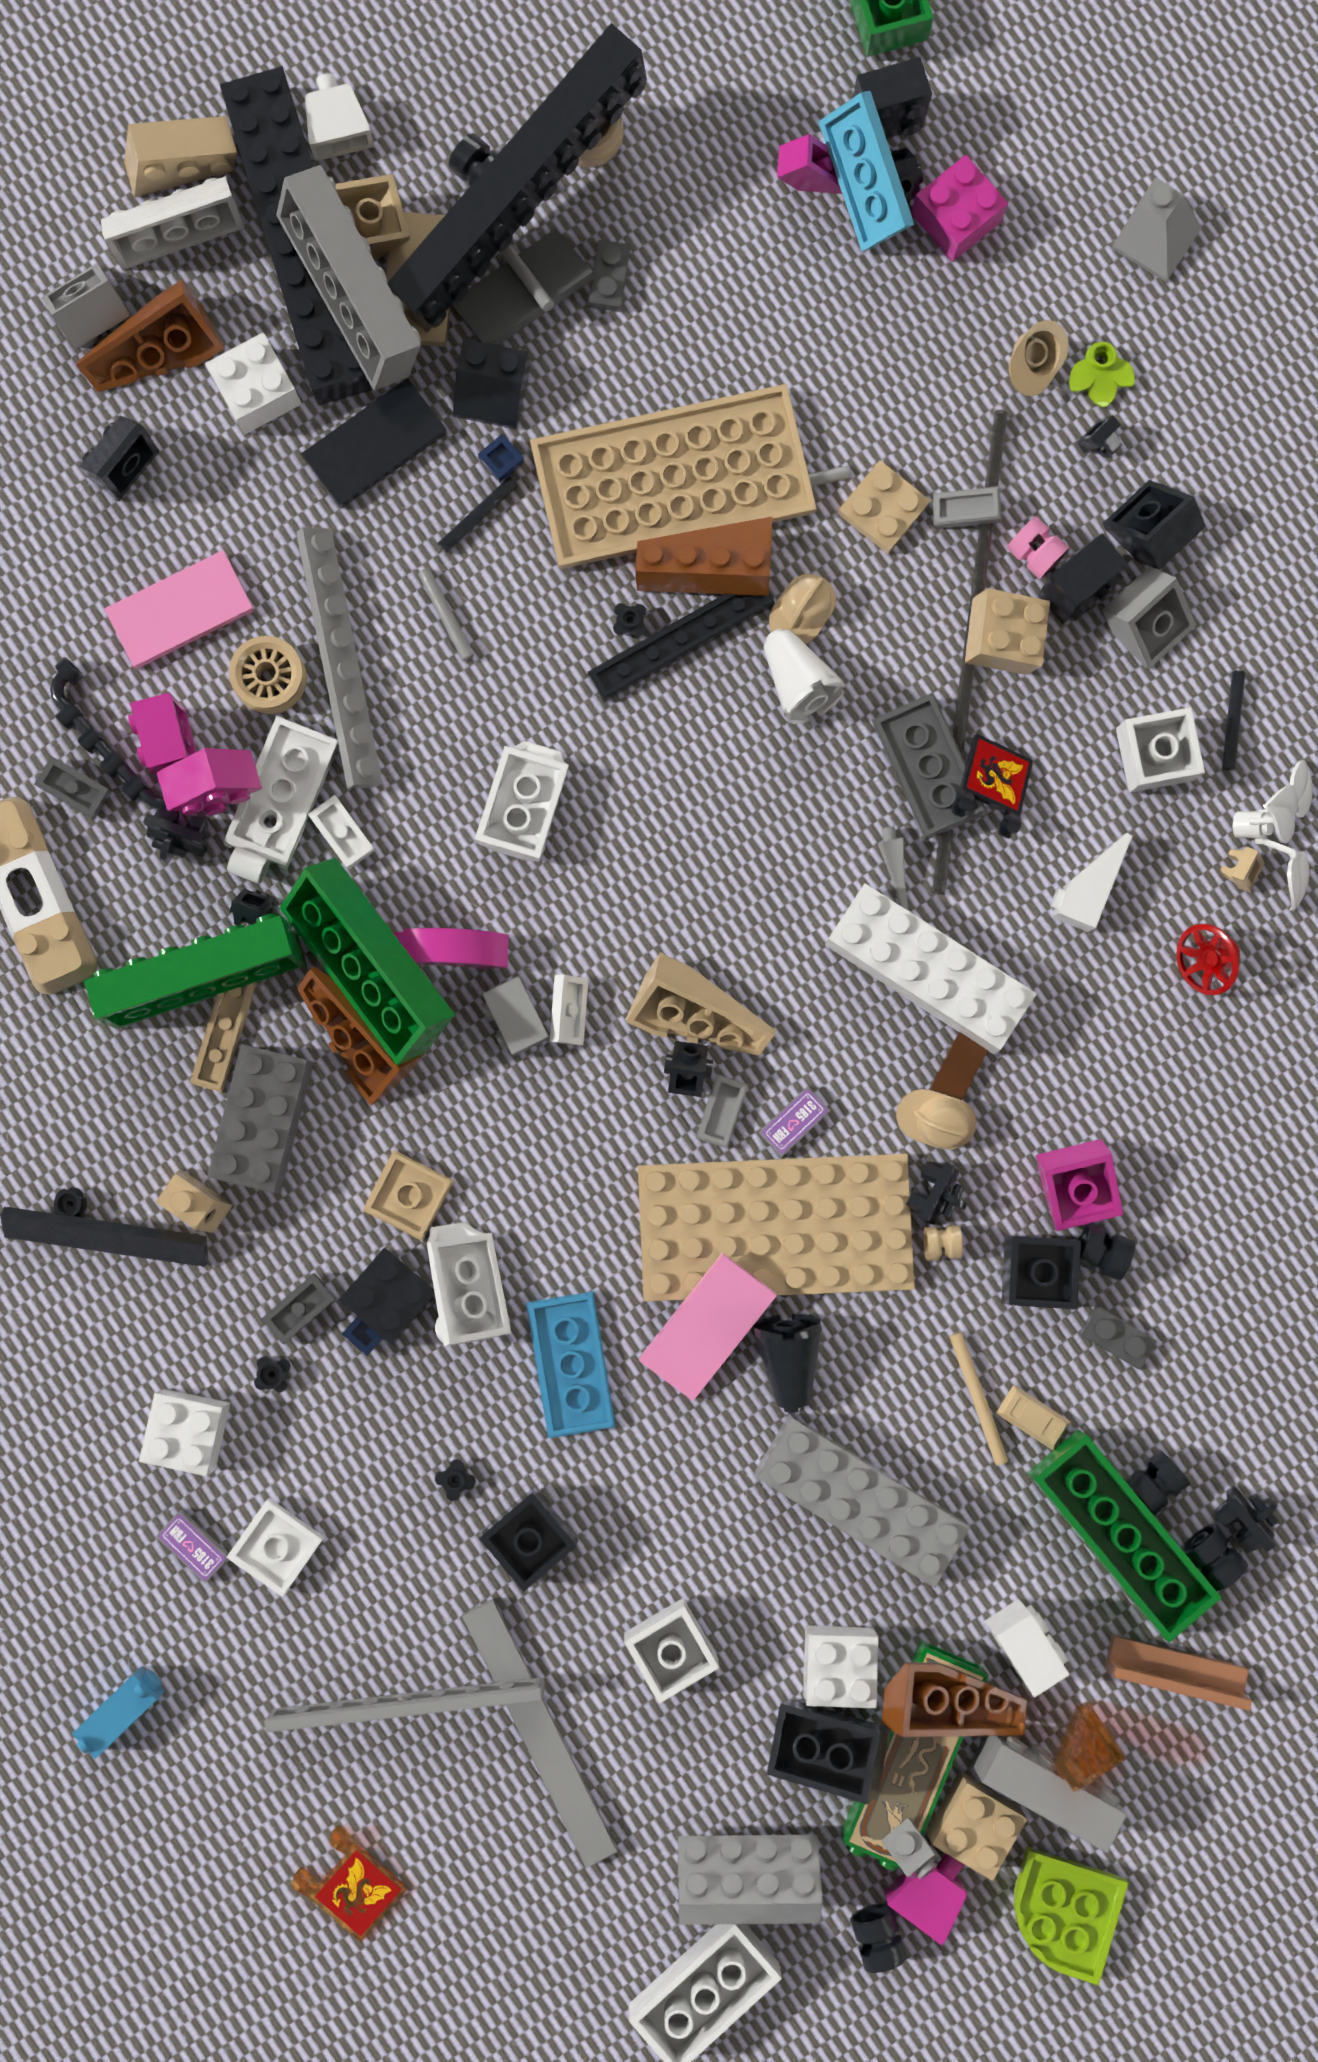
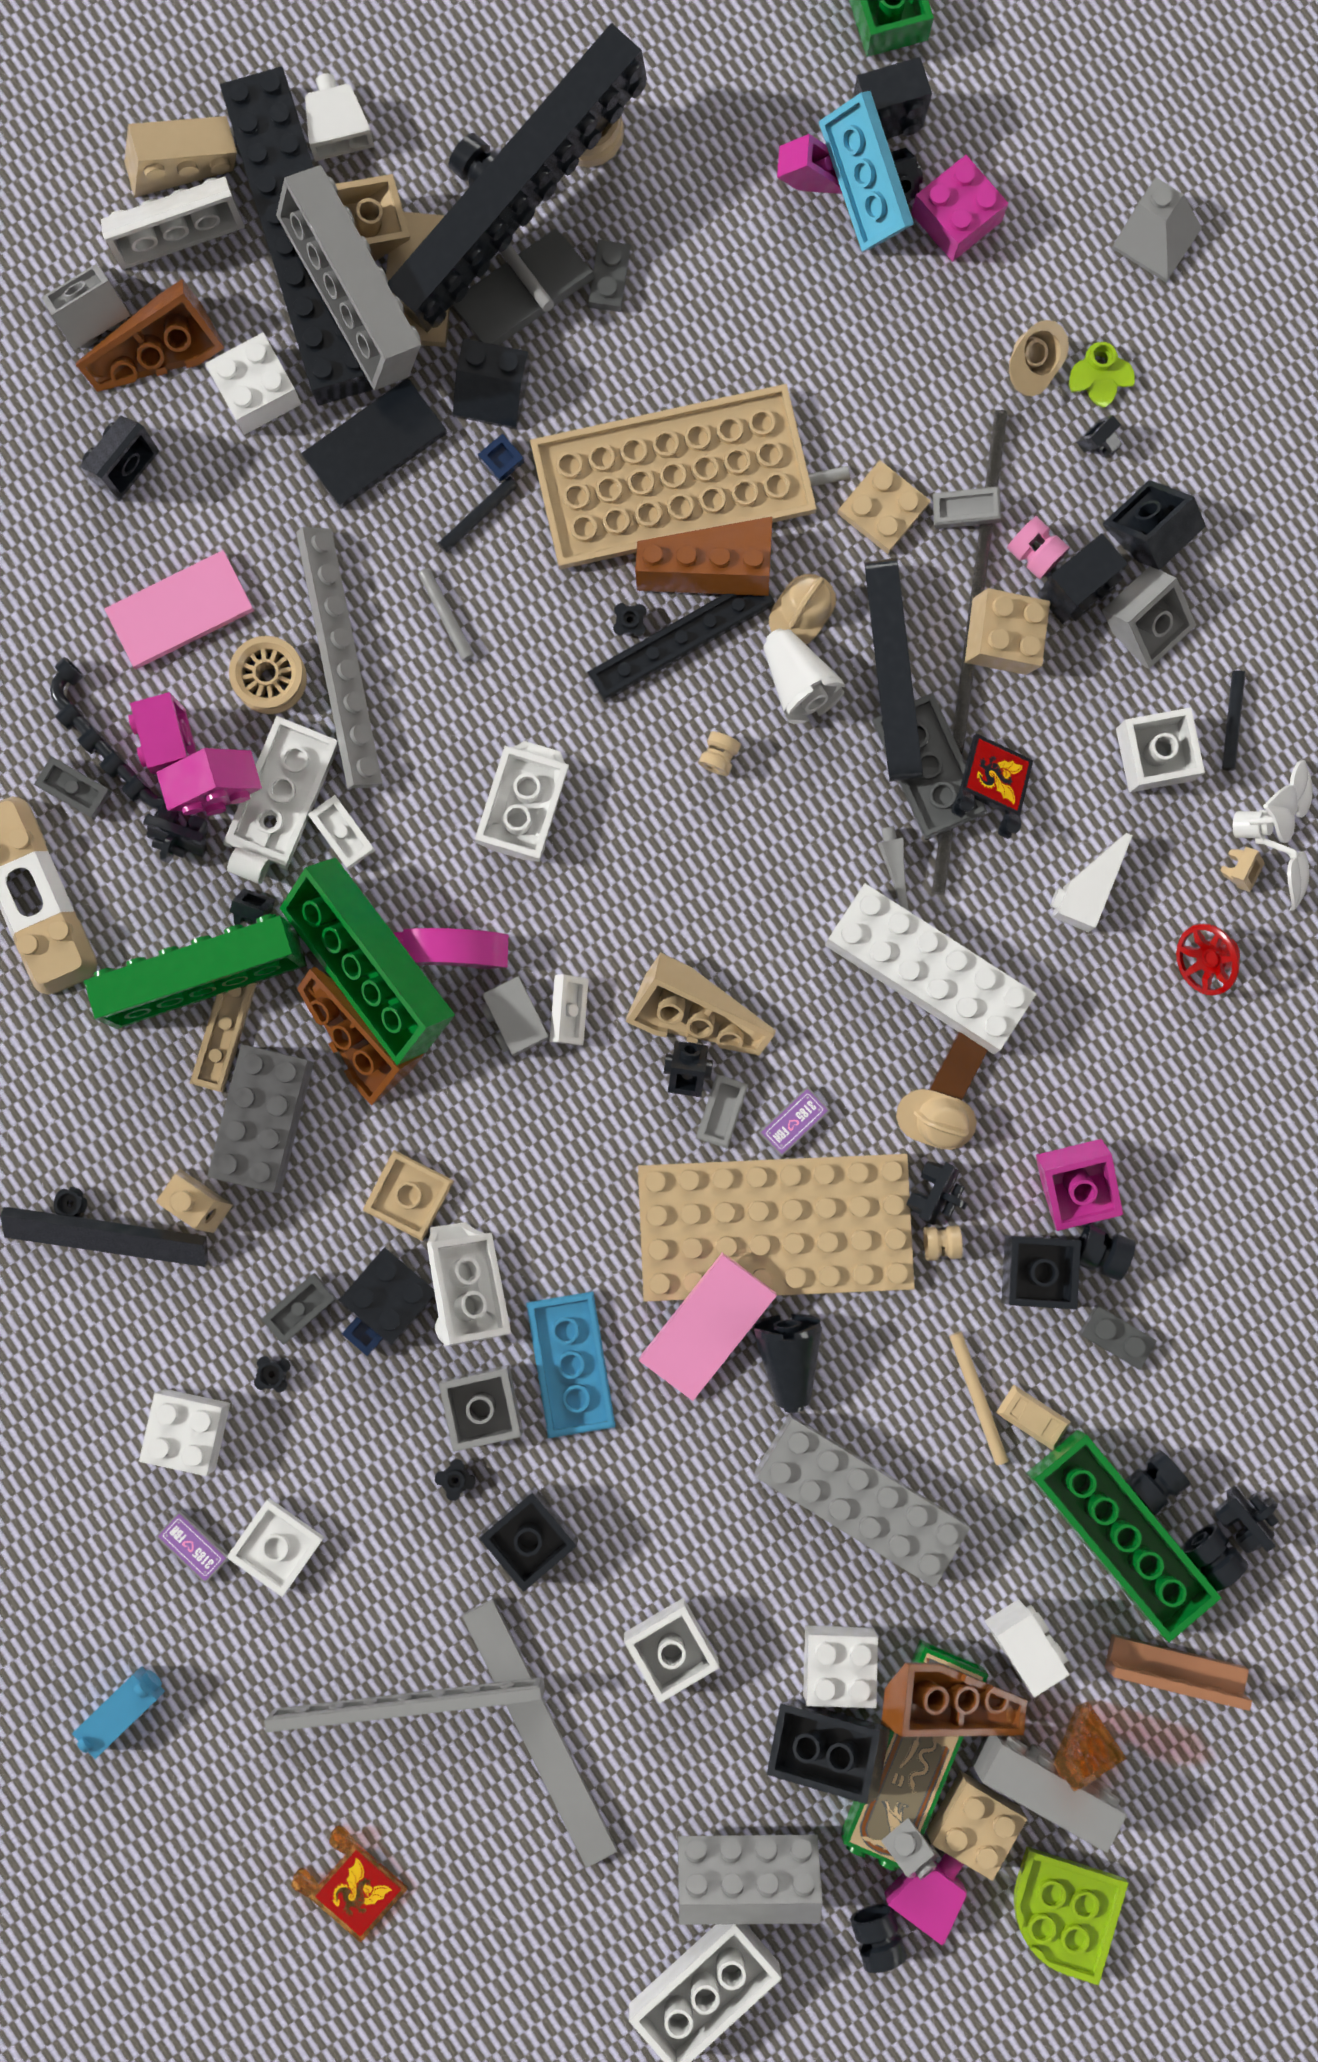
none -> light grey brick [439,1365,523,1452]
none -> tan wheel [698,731,741,776]
none -> black beam [864,558,923,782]

